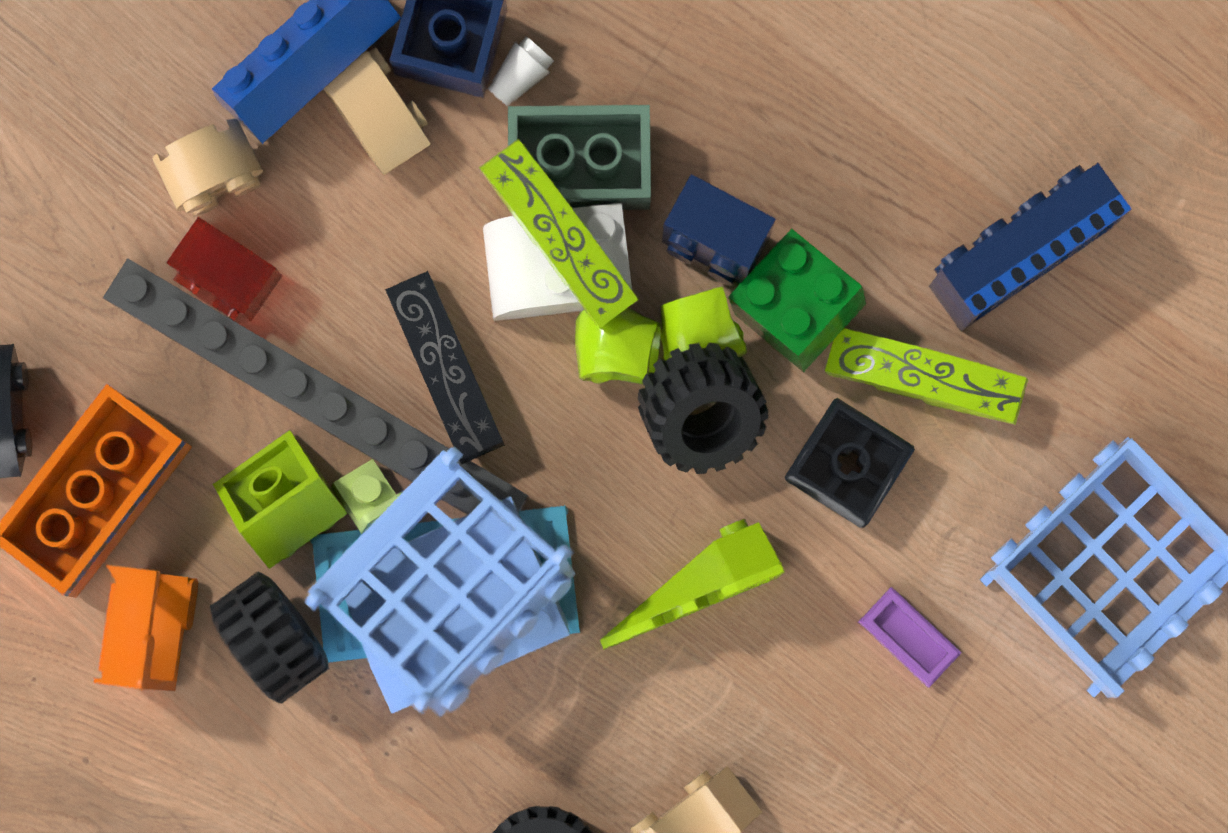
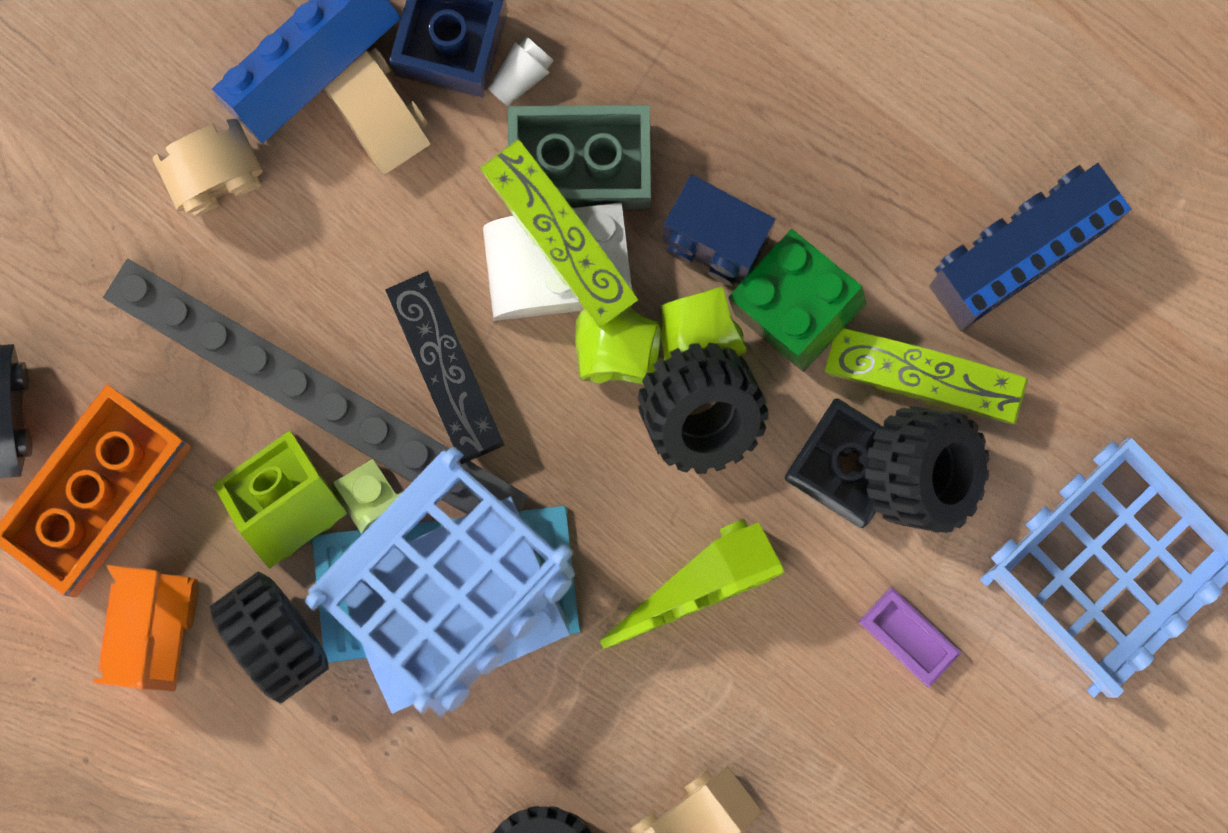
clear red brick [166,217,282,322] -> none
none -> black tyre [865,406,989,533]

